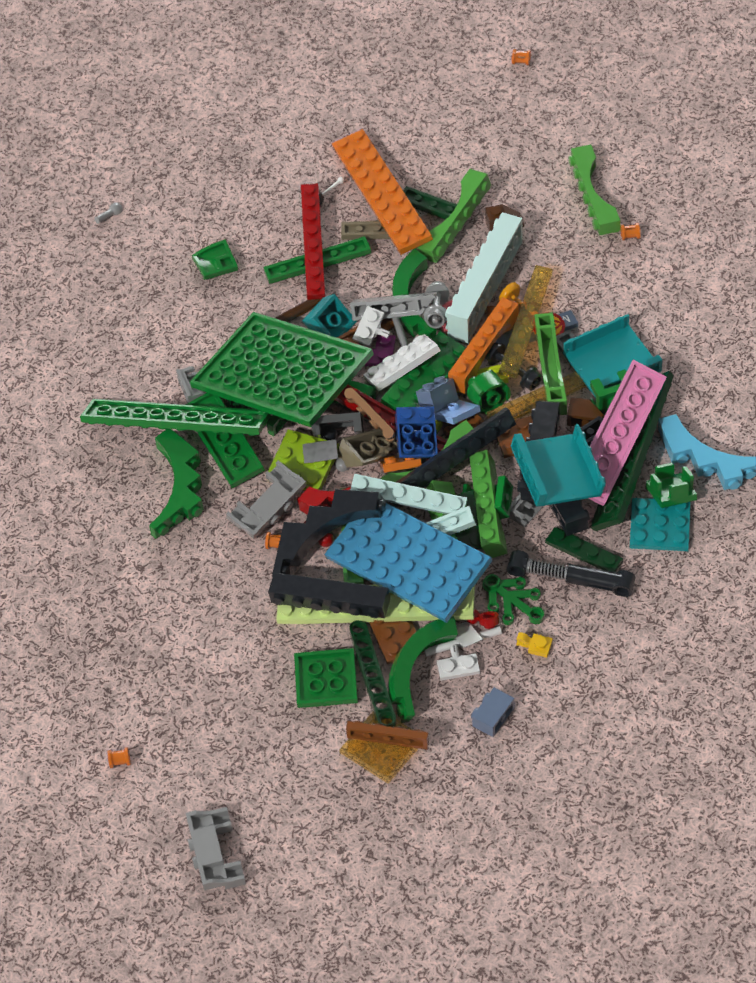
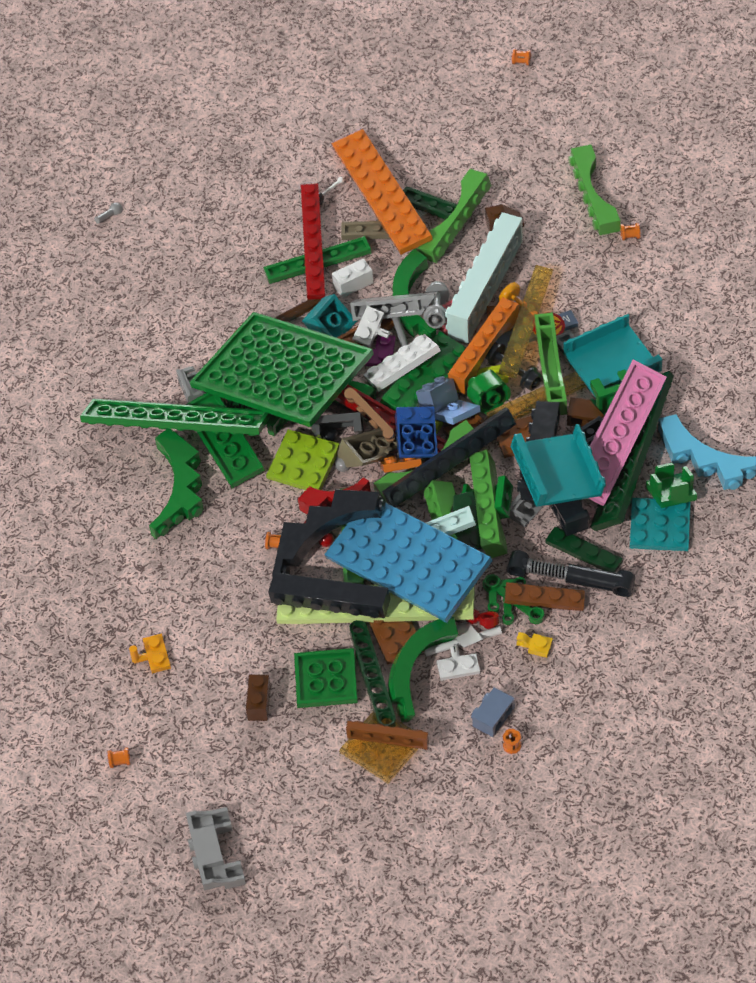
green plate [192,239,238,280] -> none
light grey bracket [226,460,307,539] -> none
flat silver sticker [303,440,338,463] -> none
light aqua plate [350,474,468,514] -> none
none -> light orange plate [129,633,171,673]
none -> reddish brown brick [246,674,271,721]
none -> white brick [332,259,373,298]
none -> orange bush [503,729,521,754]
none -> dark orange plate [504,582,585,611]

